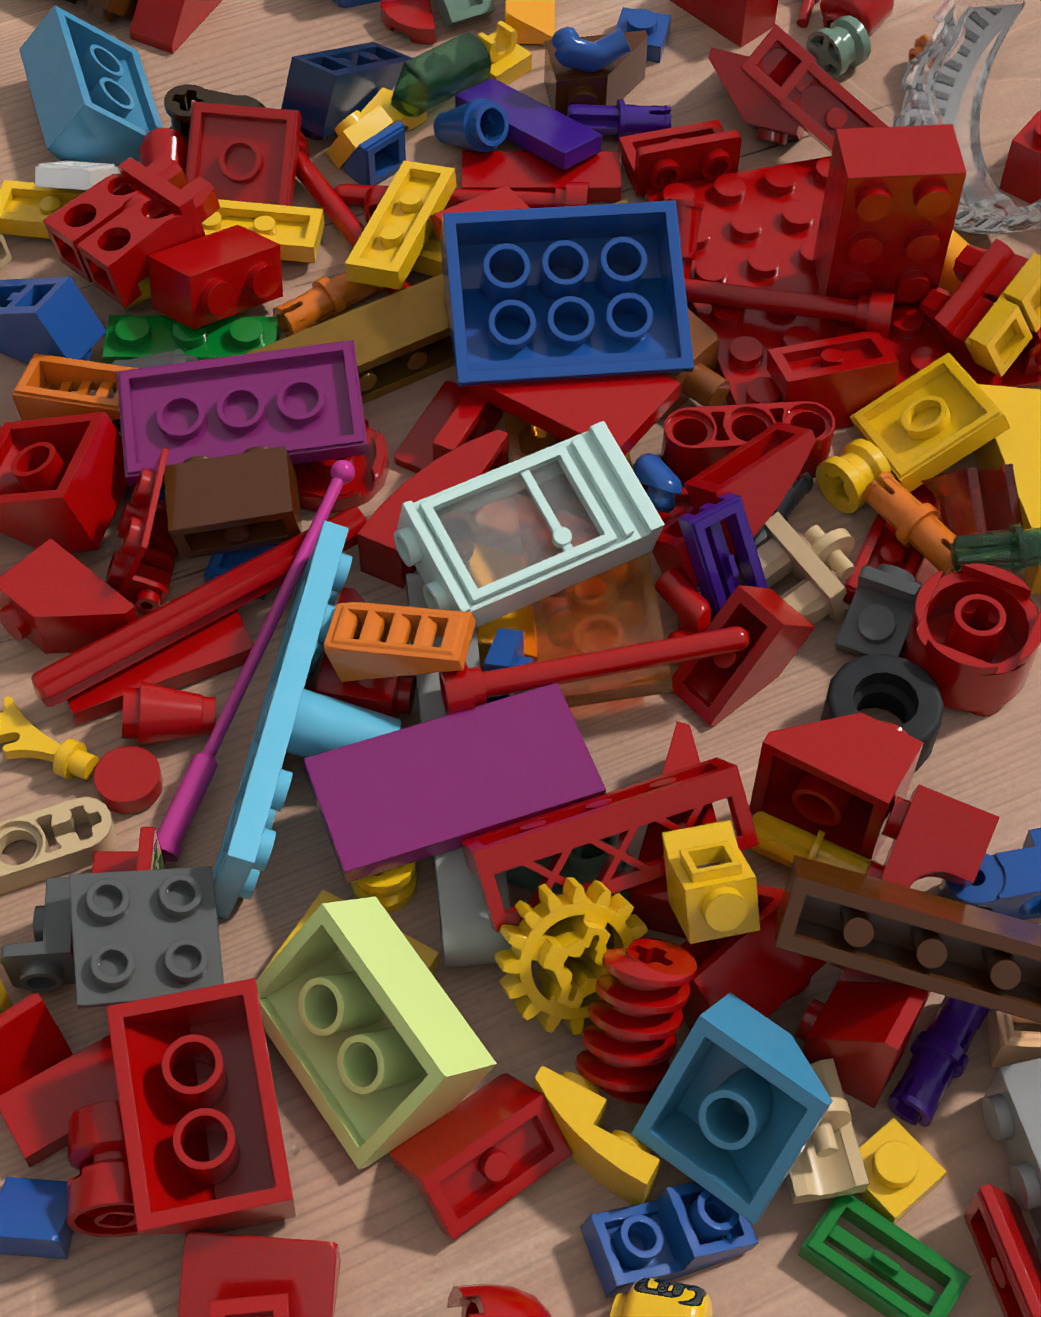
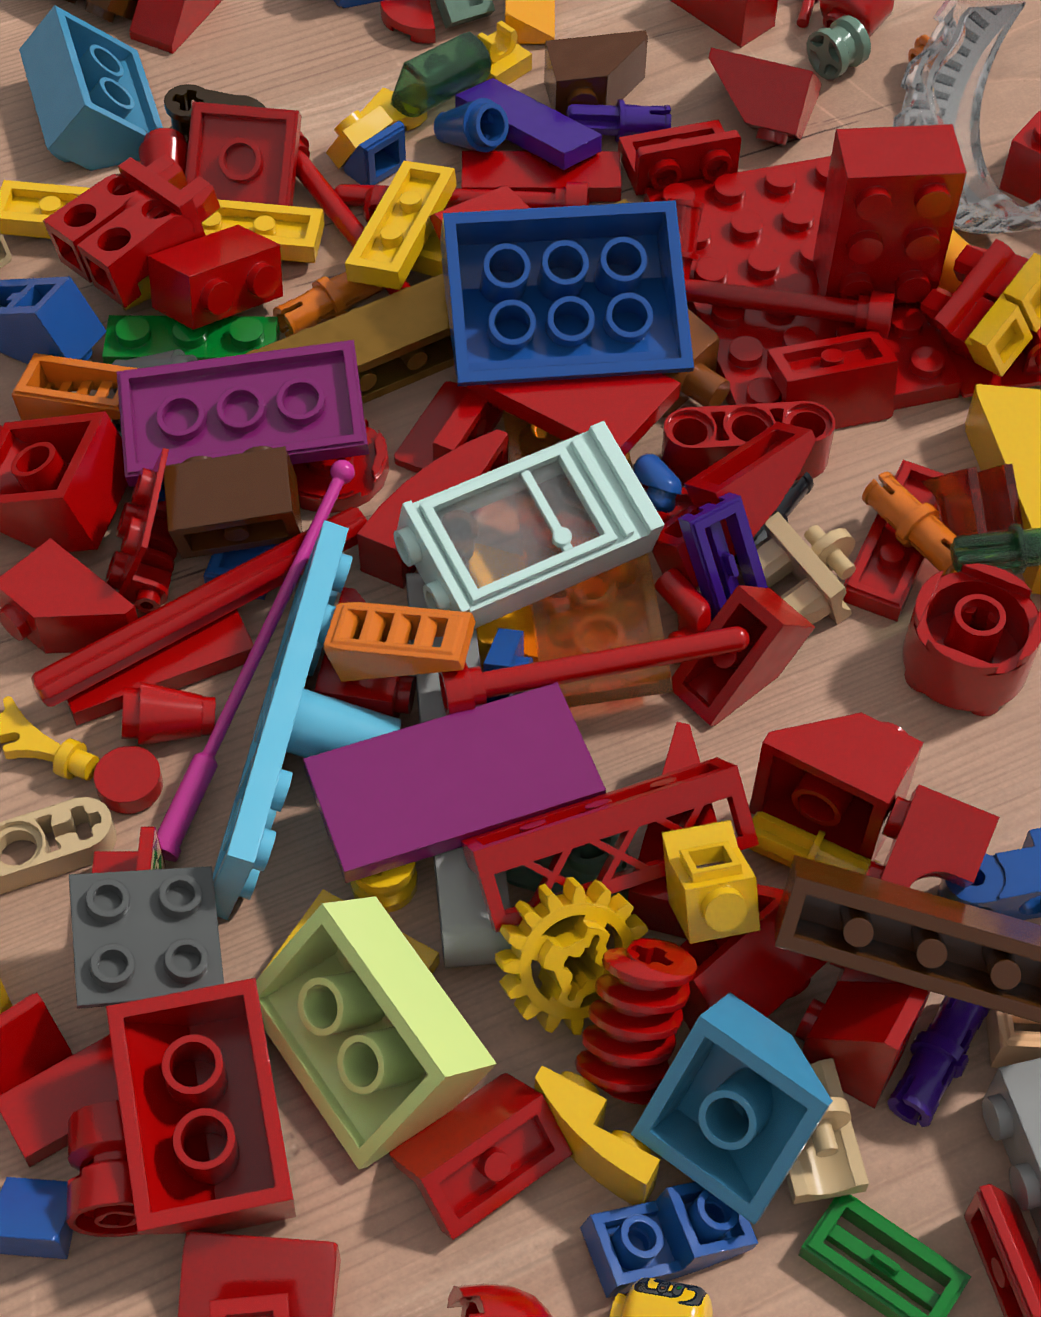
dark grey bracket [0,877,75,993] -> none
white tile [35,160,118,190] -> none
dark blue slope [281,42,416,140] -> none
blue arm [551,27,632,73] -> none
blue plate [615,7,671,63] -> none
red slope [740,24,889,153] -> none
yellow wheel [816,439,892,514] -> none
black tyre [820,654,944,772] -> none
dark grey bracket [835,564,922,657] -> none
yellow tile [850,353,1010,492] -> none
yellow plate [857,1118,947,1224] -> none

